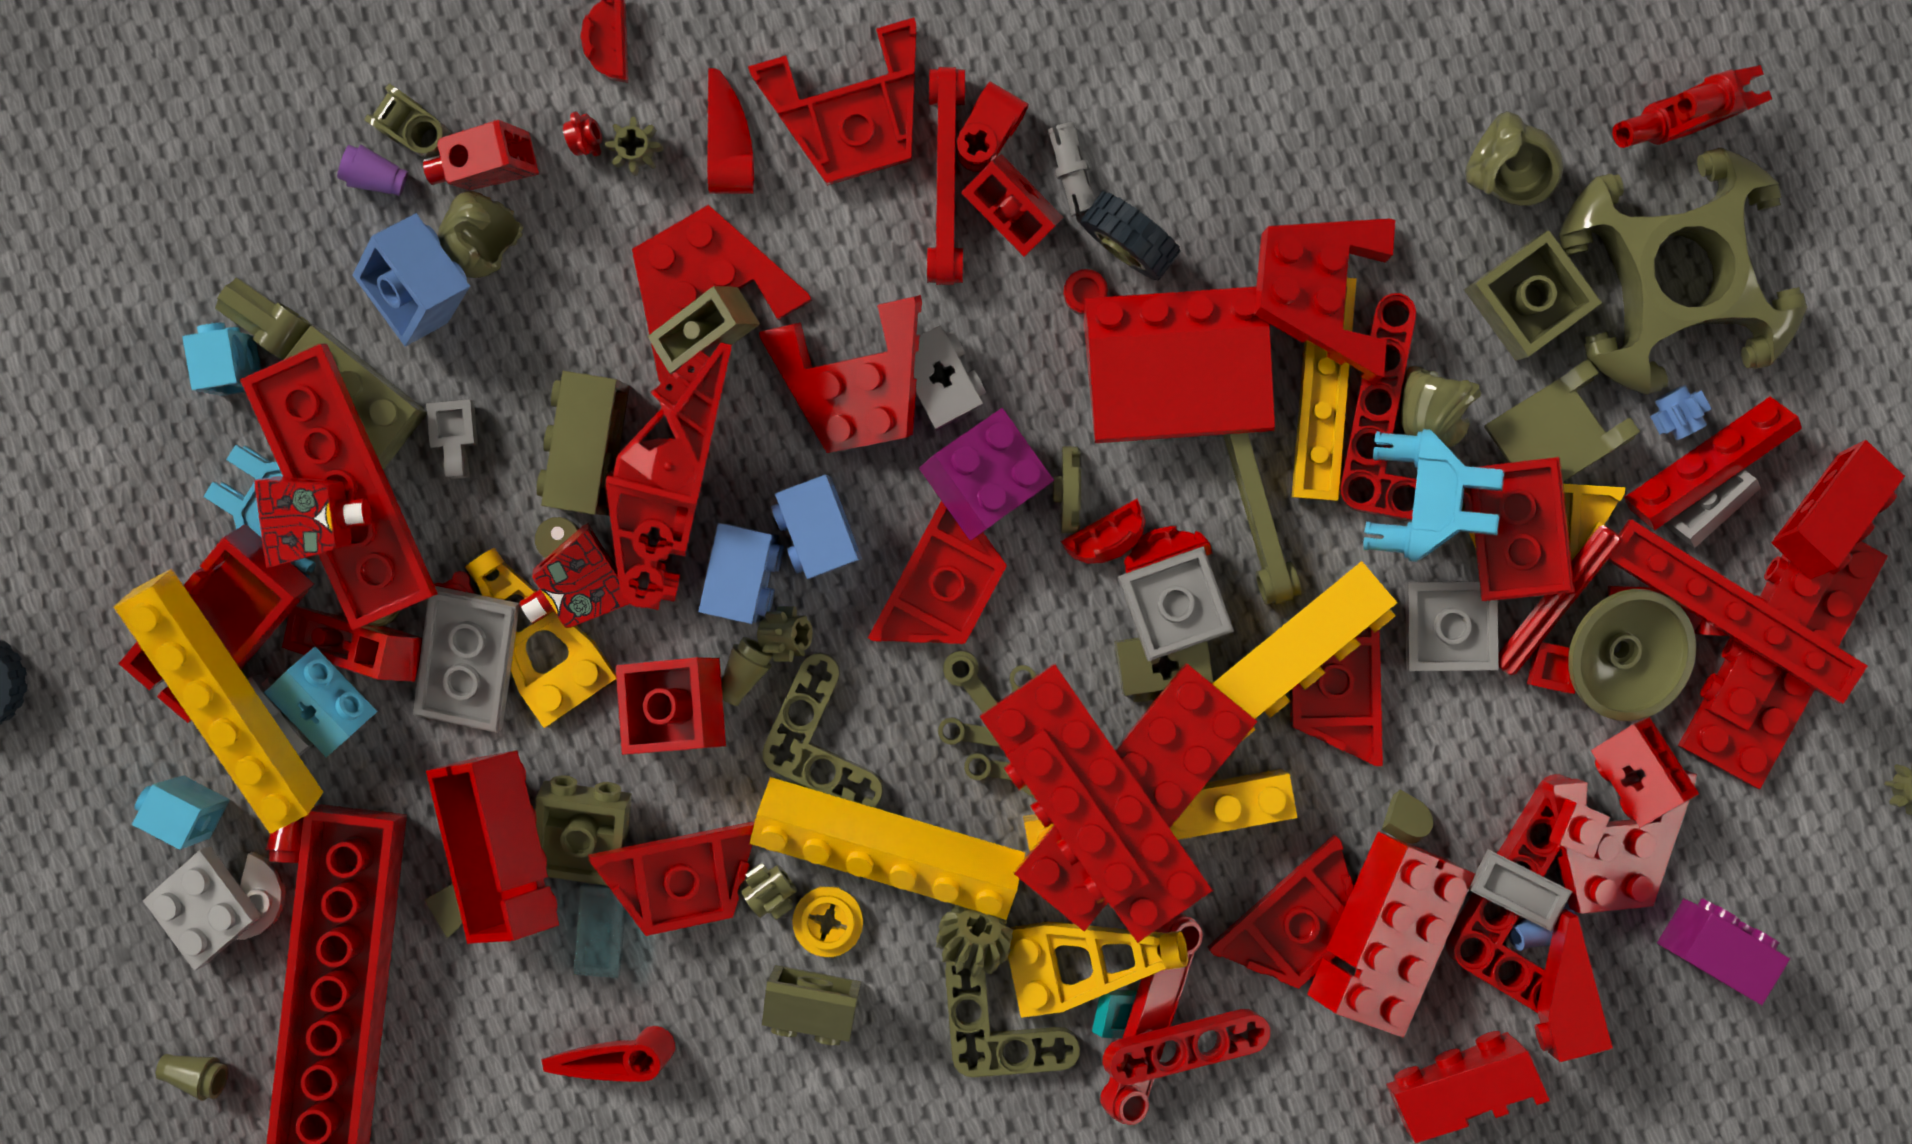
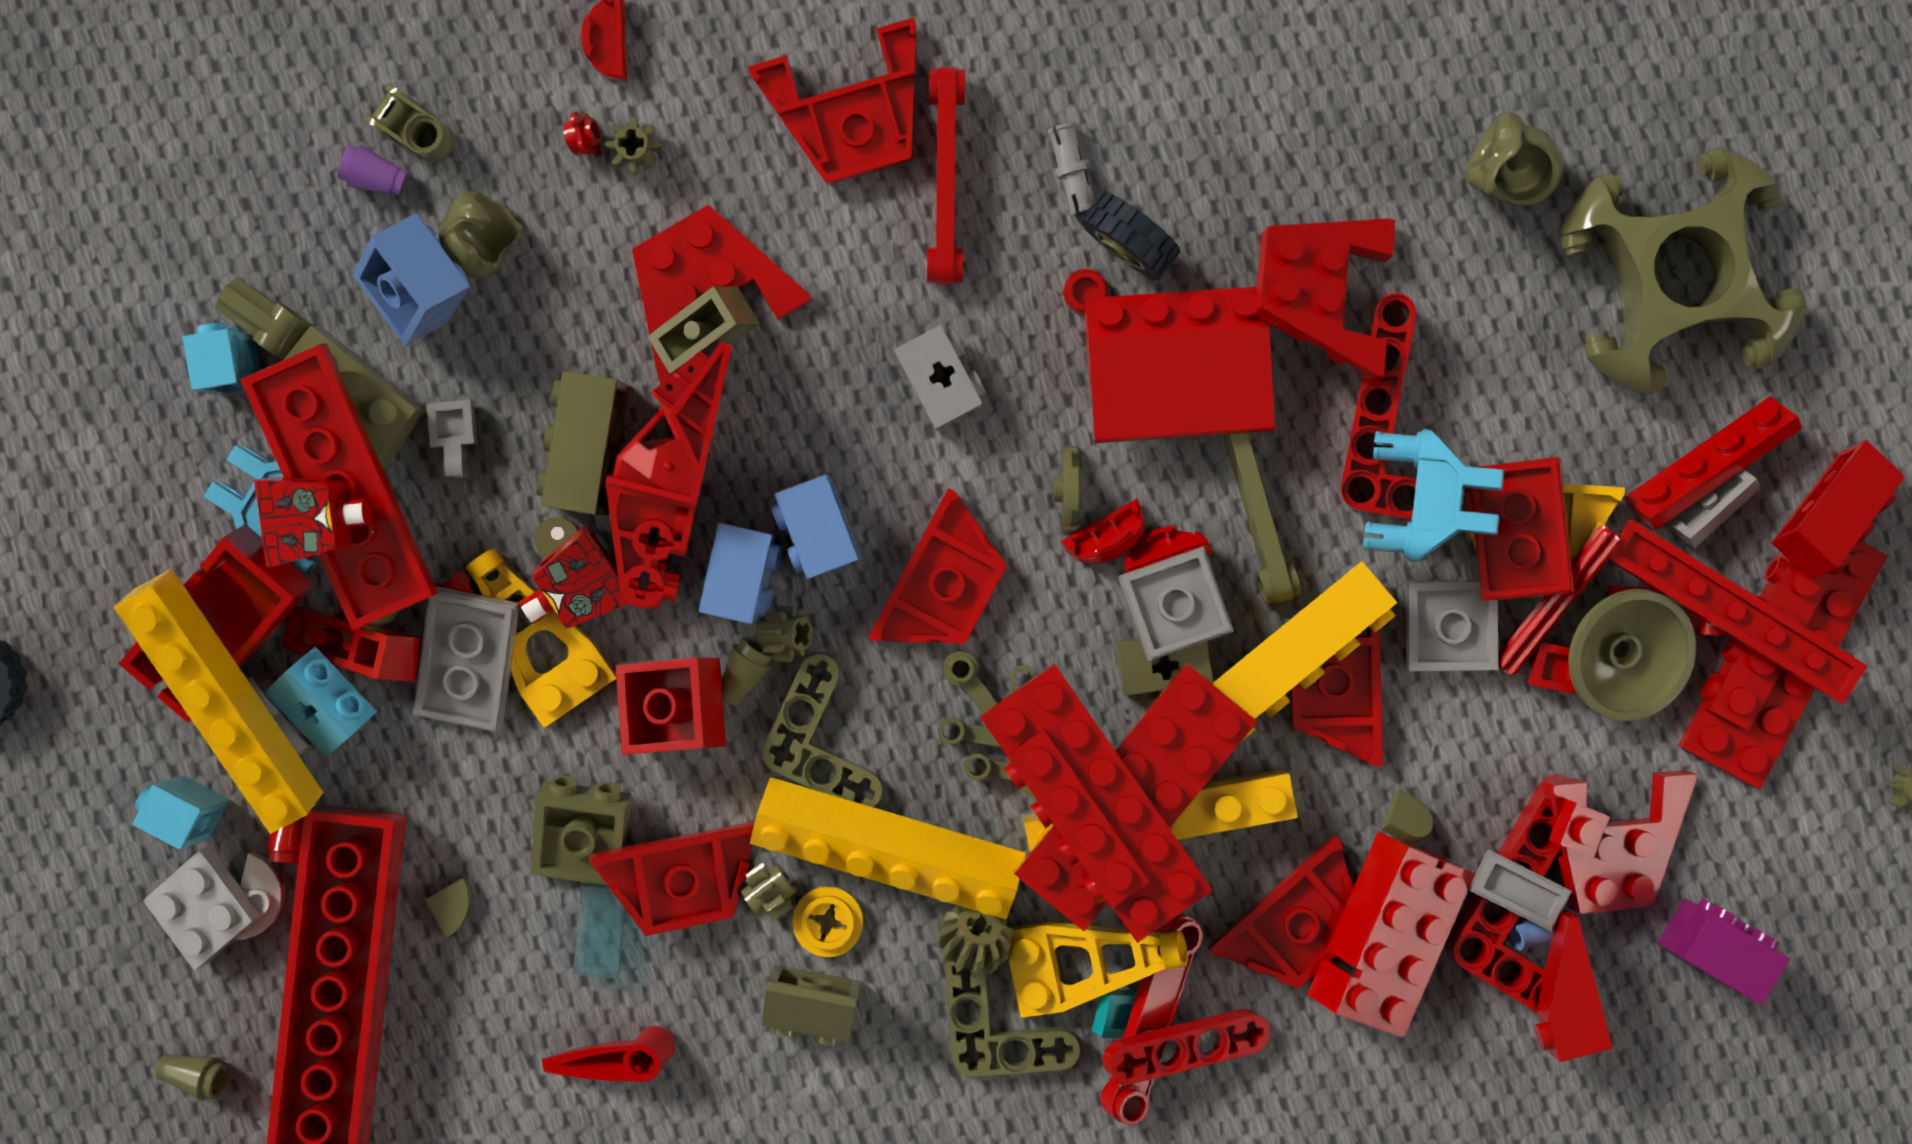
red torso [423,120,539,190] -> none
red piece [426,750,559,944] -> none
red piece [707,68,754,194] -> none
red wing [759,295,922,453] -> none
magenta brick [919,408,1054,541] -> none
red piece [957,81,1029,172] -> none
red brick [961,153,1064,257] -> none
yellow plate [1291,278,1357,501] -> none
red wedge [1386,1031,1550,1144] -> none
olive hair [1400,366,1482,448] -> none
olive brick [1464,230,1602,361] -> none
olive flag [1484,359,1640,482] -> none
brick [1590,717,1699,828] -> none
red connector [1612,65,1772,148] -> none
medium blue gear [1650,385,1712,440] -> none

